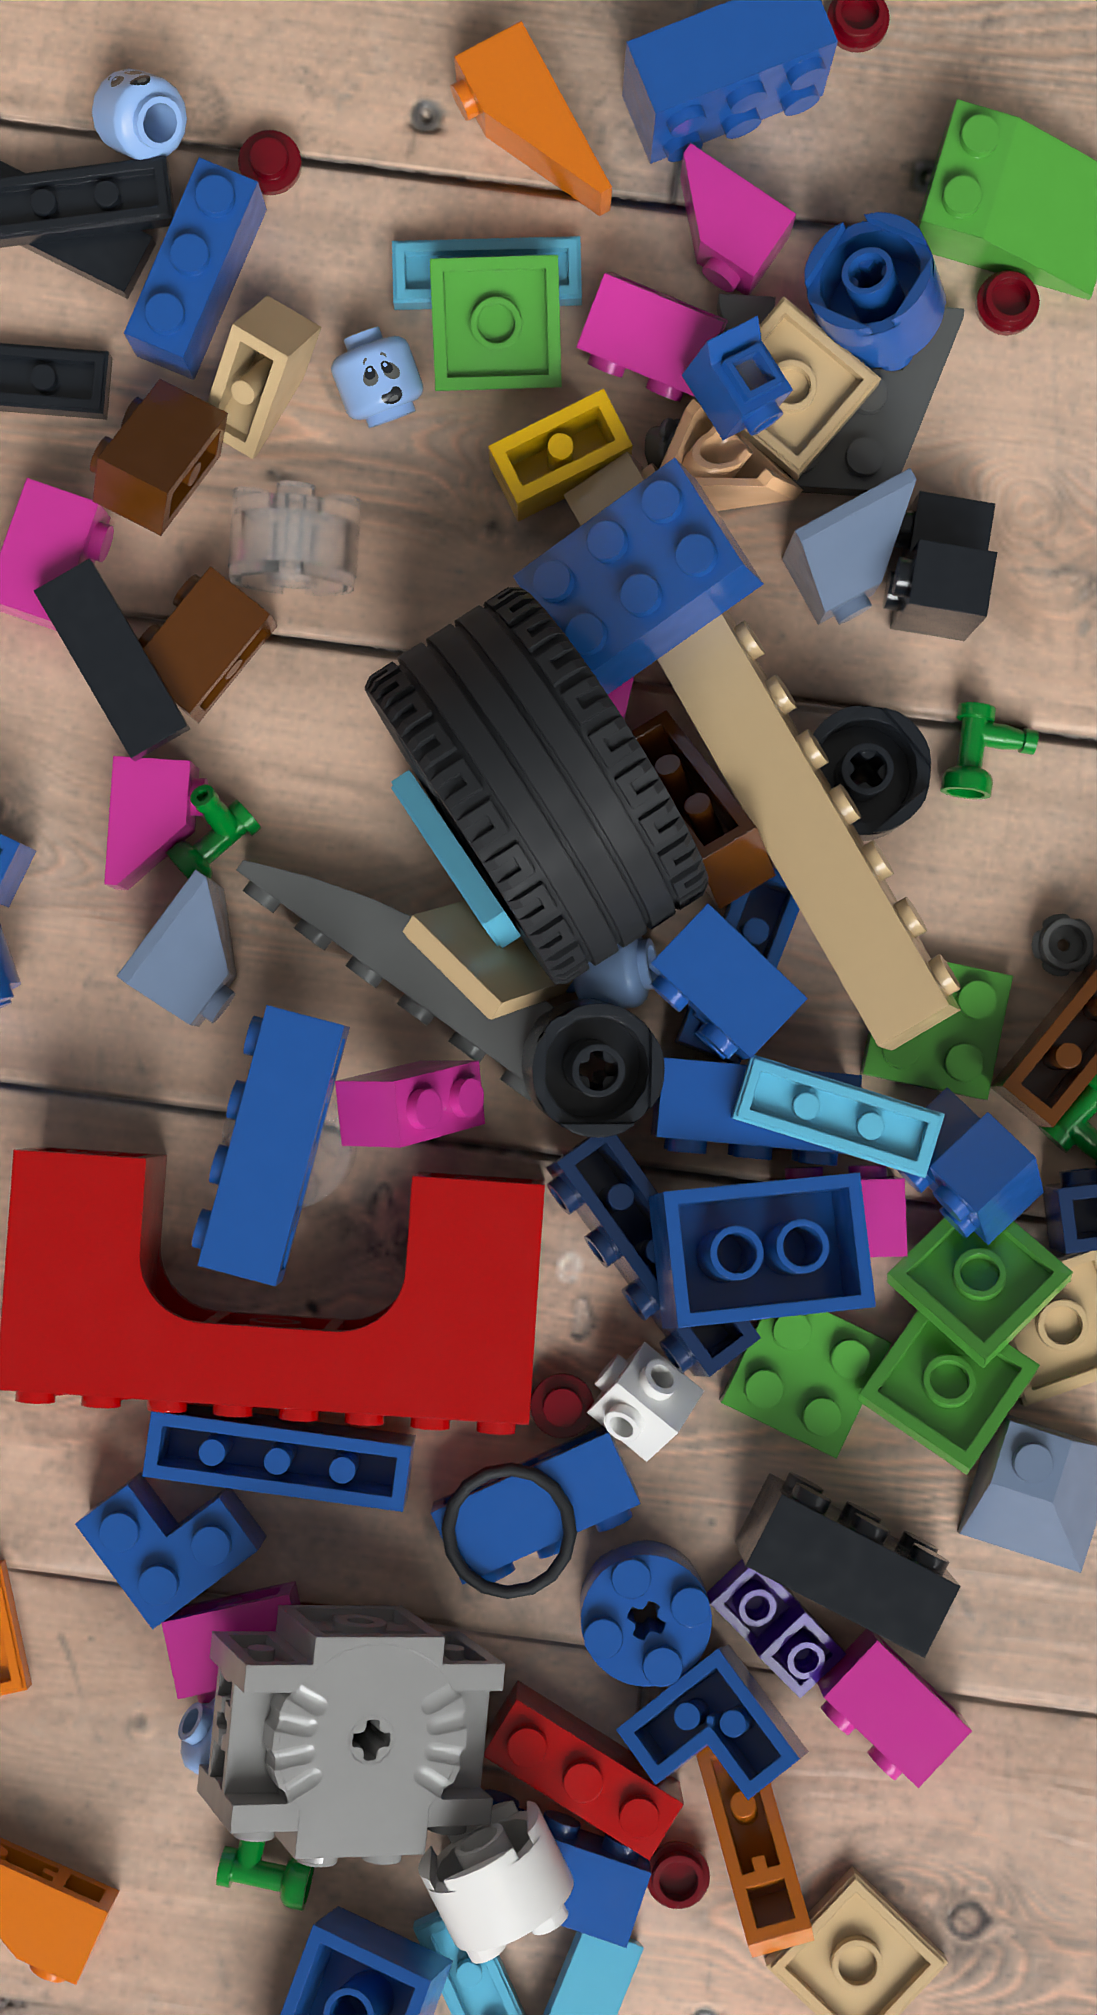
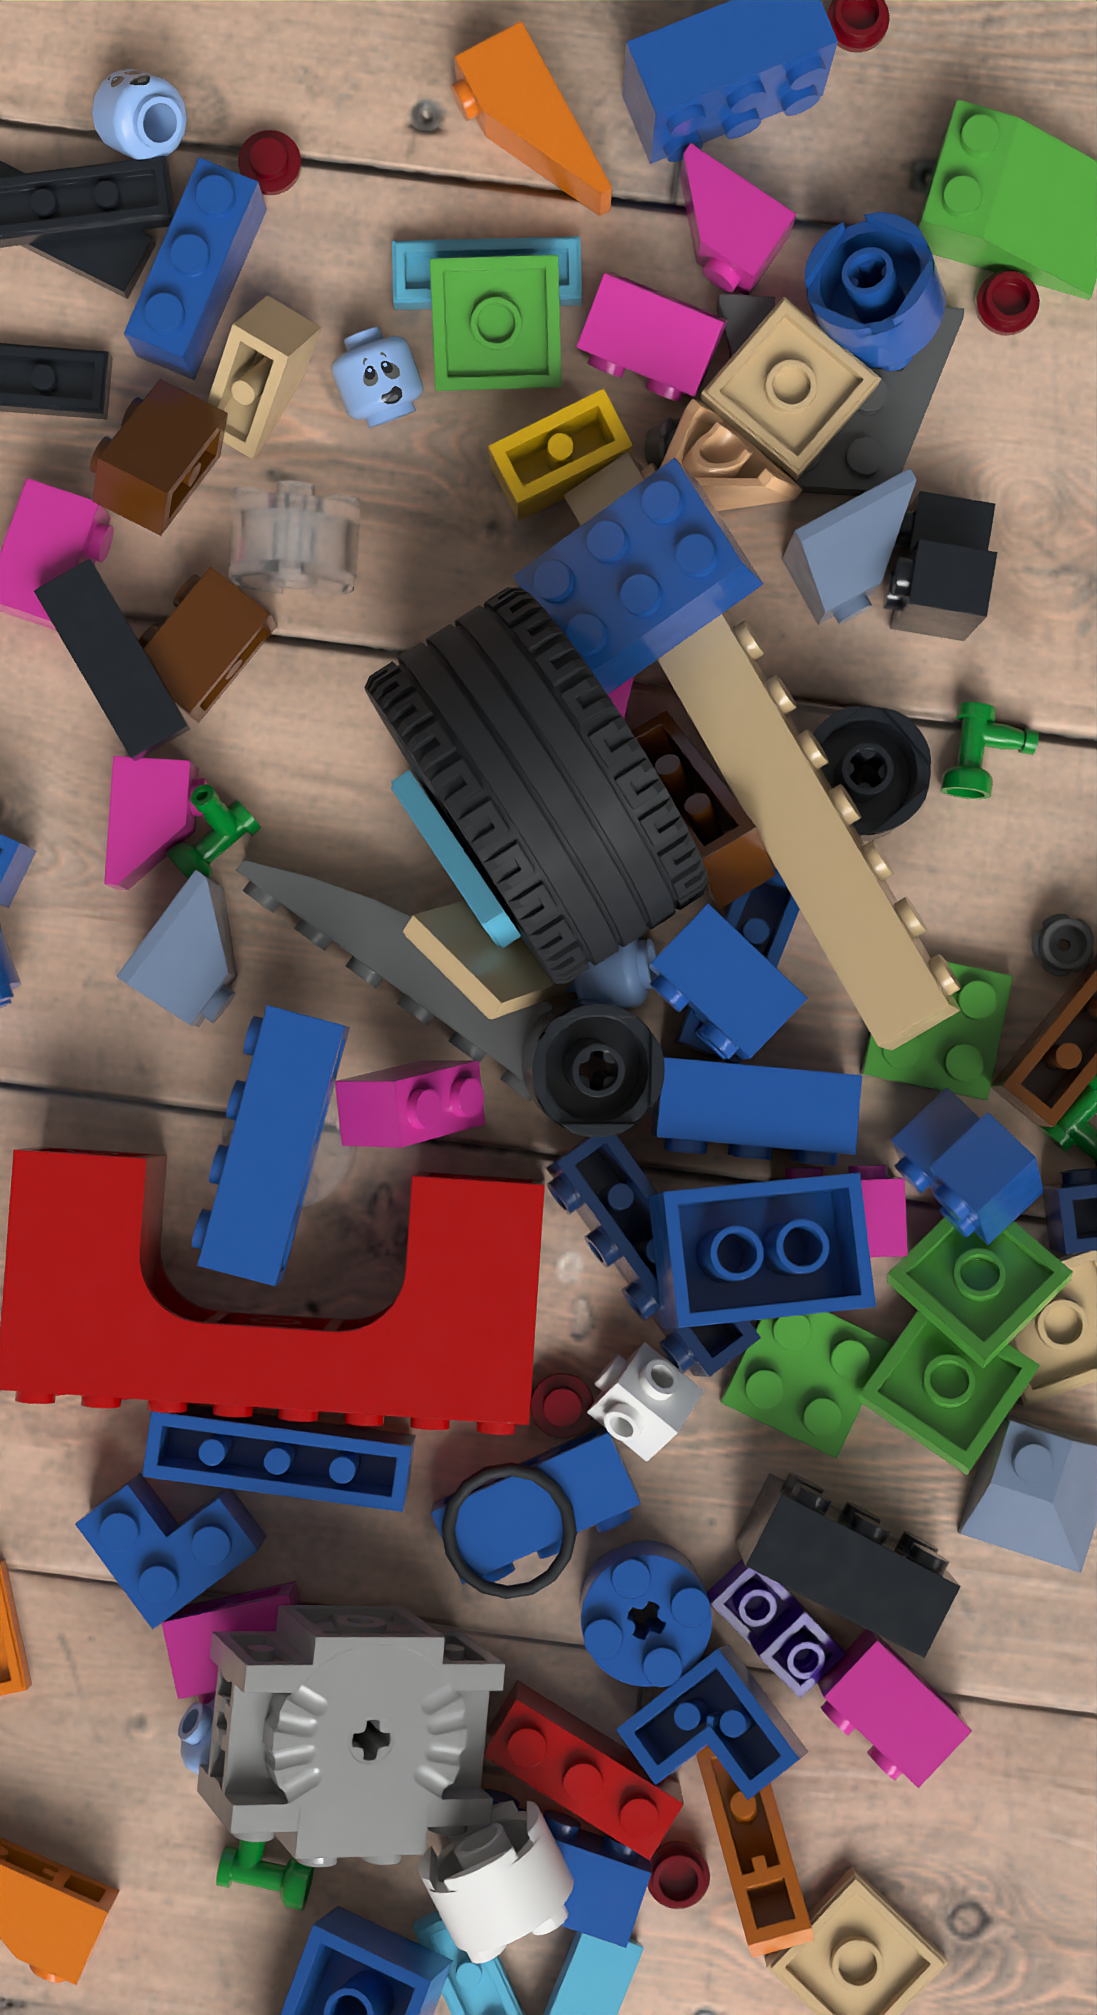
blue window [681,315,793,440] -> none
medium azure tile [731,1055,945,1178] -> none

